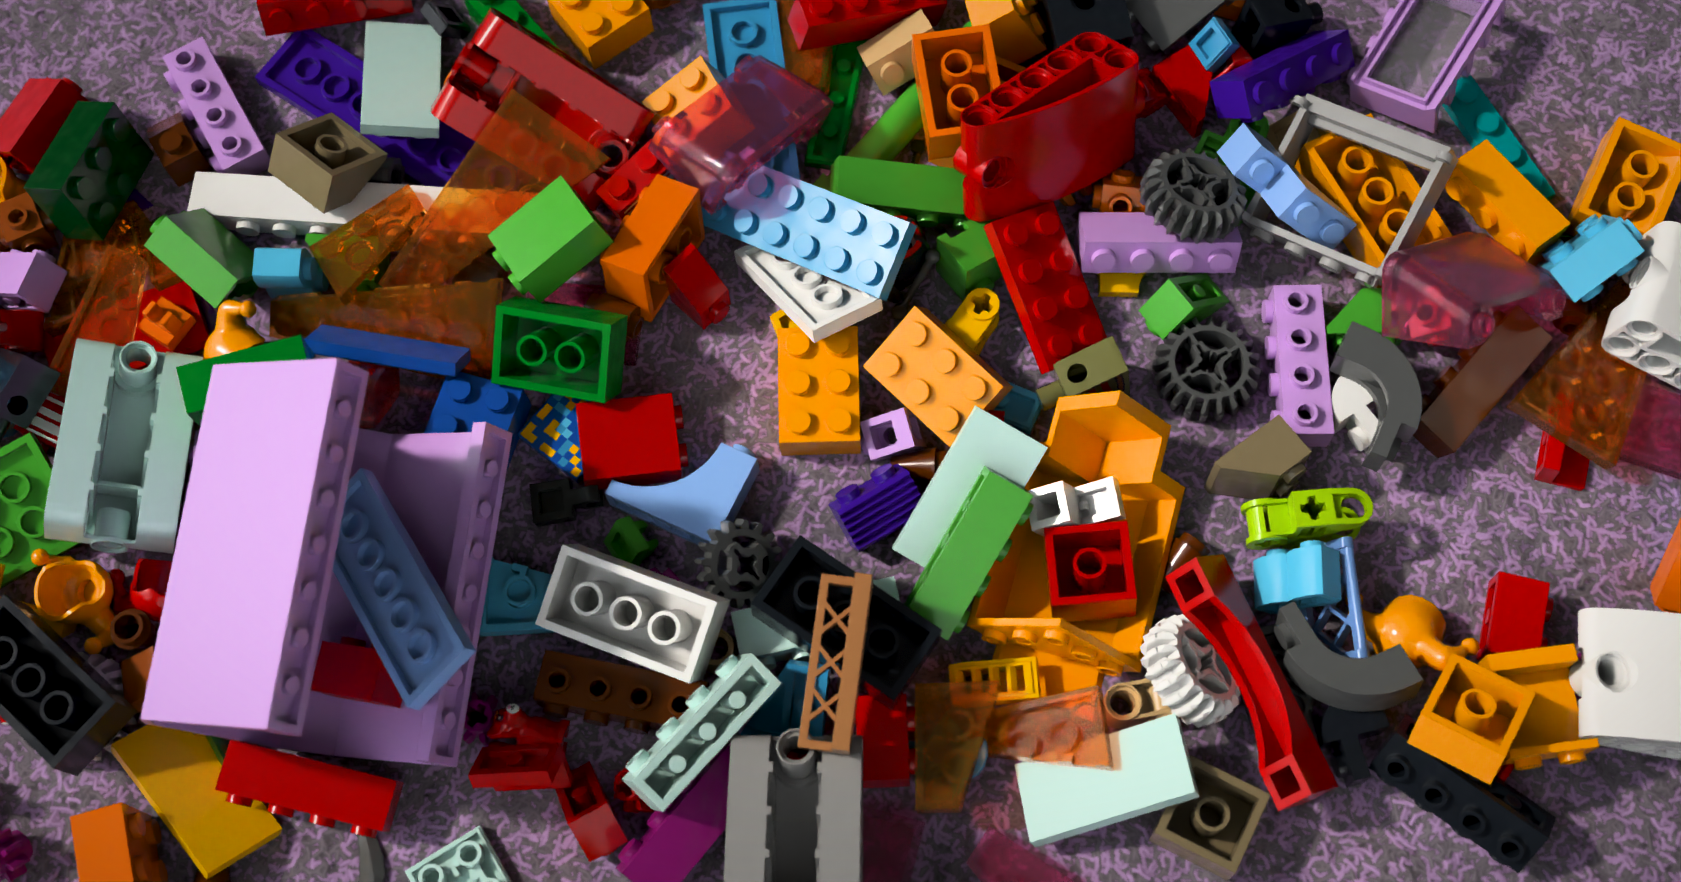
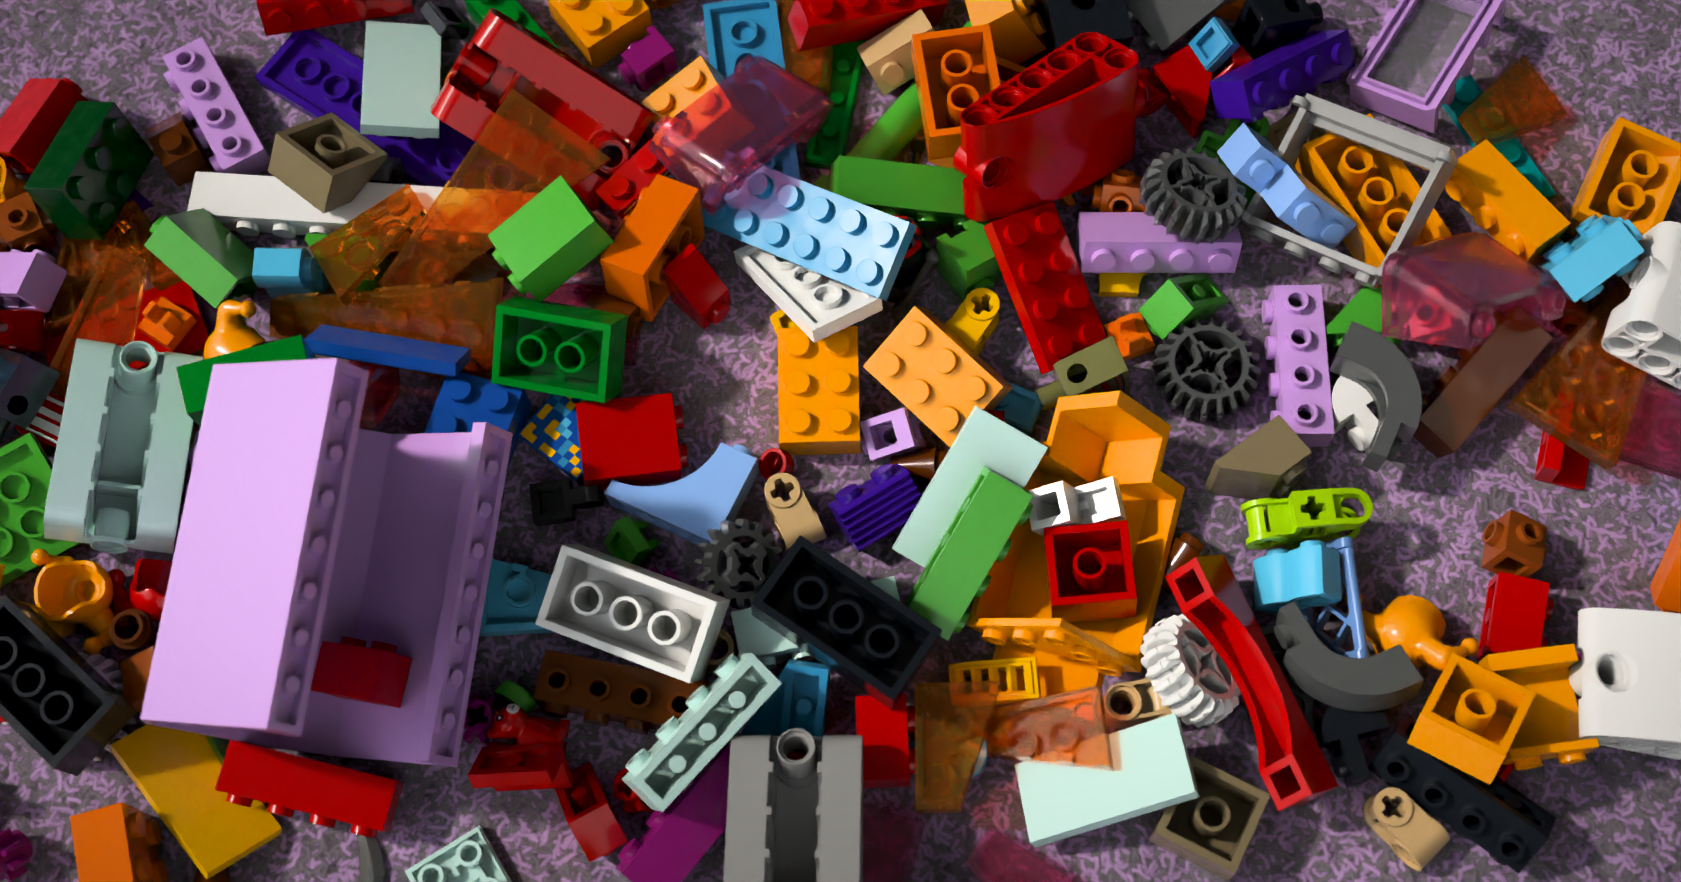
light blue plate [332,468,476,710] -> none
medium nougat fence [797,572,873,755] -> none
none -> bright green tile [494,680,537,716]
none -> magenta brick [617,25,678,93]
none -> red hinge [759,448,795,479]
none -> tan piece [764,472,827,552]
none -> orange tile [1103,312,1155,361]
none -> tan piece [1362,787,1450,871]
none -> clear orange wing [1458,55,1567,146]
none -> dark orange brick [1481,509,1548,577]

